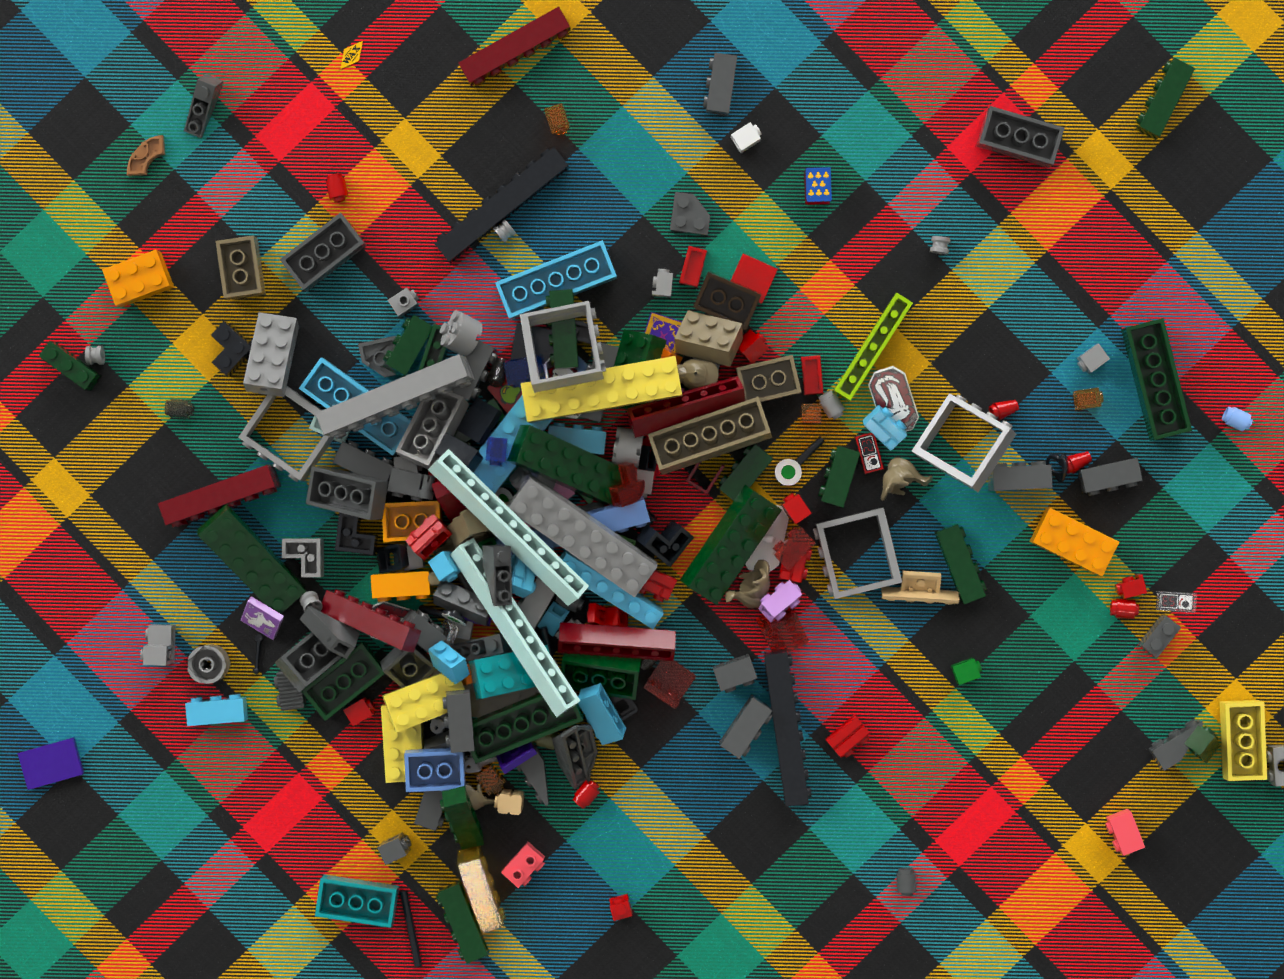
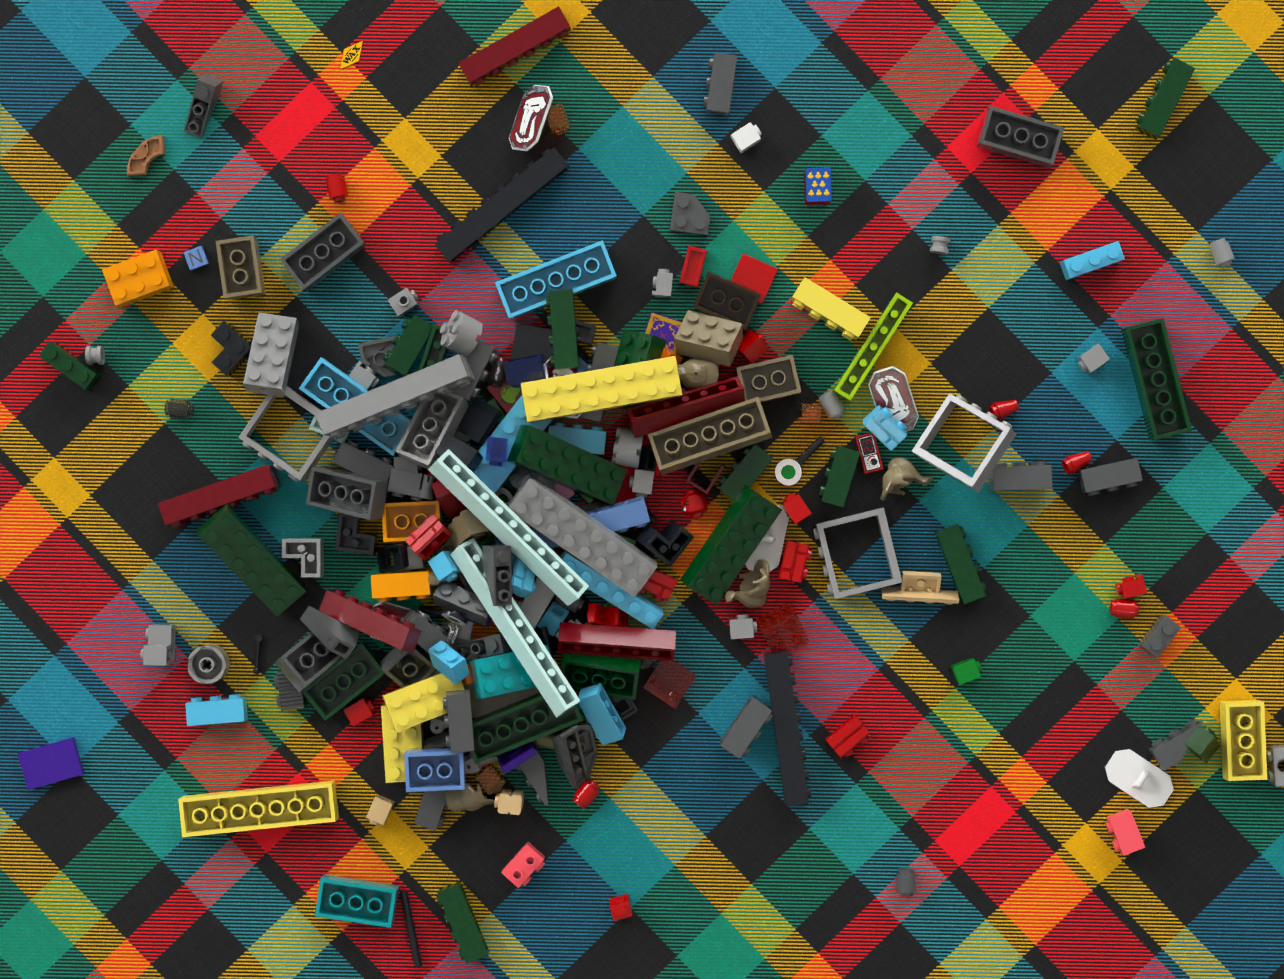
tile [241,597,284,640] -> none
light grey wheel [299,591,323,612] -> none
dark grey brick [377,832,412,865] -> none
dark green brick [440,786,484,850] -> none
clear yellow wedge [457,846,506,933] -> none
light grey wheel [493,219,517,243] -> none
light grey window [520,301,606,393] -> none
clear red brick [609,463,645,507] -> none
dark grey brick [712,654,757,693] -> none
lavender brick [758,580,802,623] -> none
clear red bracket [772,526,816,570] -> none
red tile [801,355,823,395] -> none
light orange brick [1029,508,1119,576] -> none
black piece [1046,453,1069,482] -> none
clear orange brick [1073,387,1104,411] -> none
clear tile [1156,591,1197,613] -> none
light blue brick [1222,406,1253,432] -> none
none -> light yellow brick [178,780,339,837]
none -> medium blue tile [183,246,209,271]
none -> light grey brick [349,361,380,390]
none -> tan brick [366,794,395,826]
none -> shield [509,85,553,151]
none -> red head [681,490,708,519]
none -> light grey brick [729,614,757,639]
none -> light yellow brick [791,277,871,341]
none -> medium azure brick [1060,241,1125,280]
none -> white shield [1105,749,1174,808]
none -> light grey brick [1210,238,1235,268]

